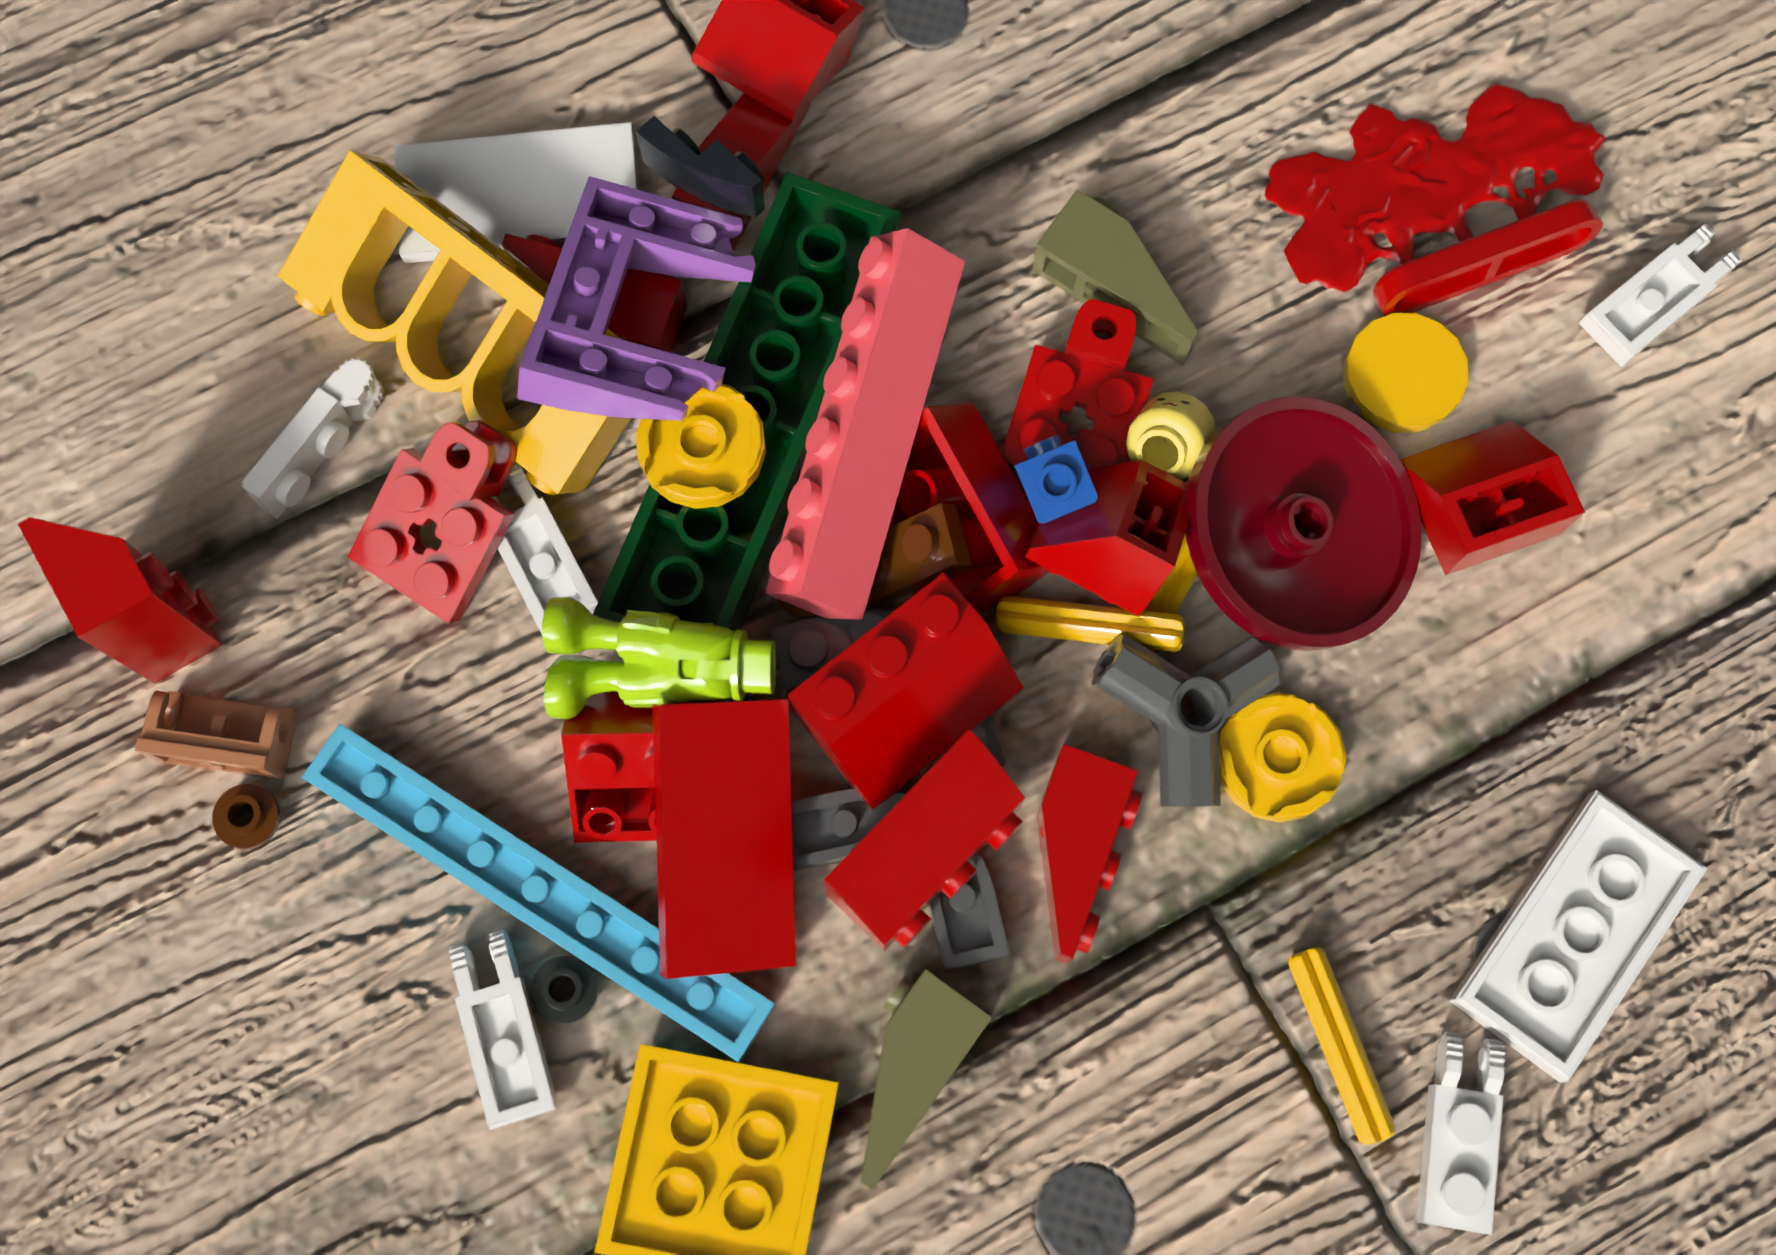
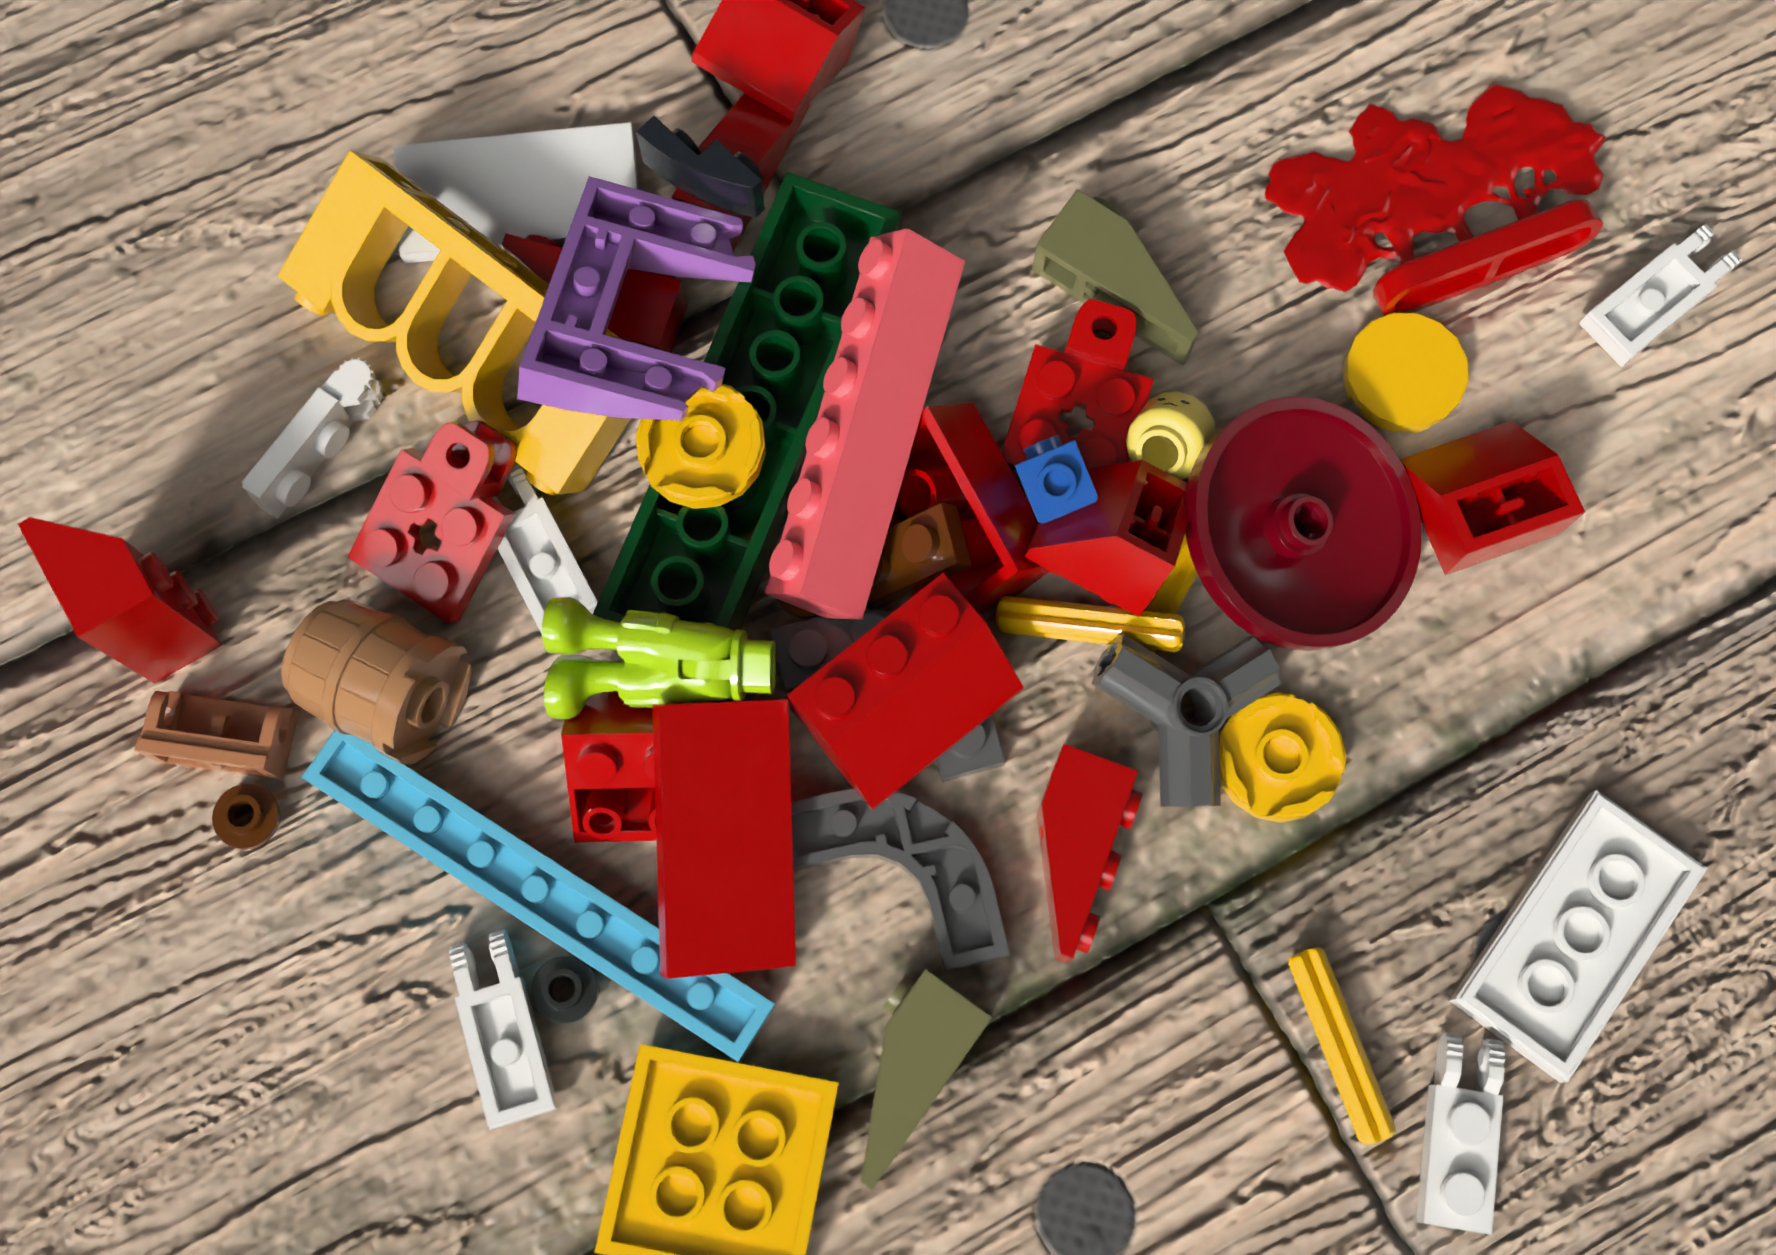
red slope [823,729,1025,952] -> none
none -> medium nougat piece [281,600,472,764]

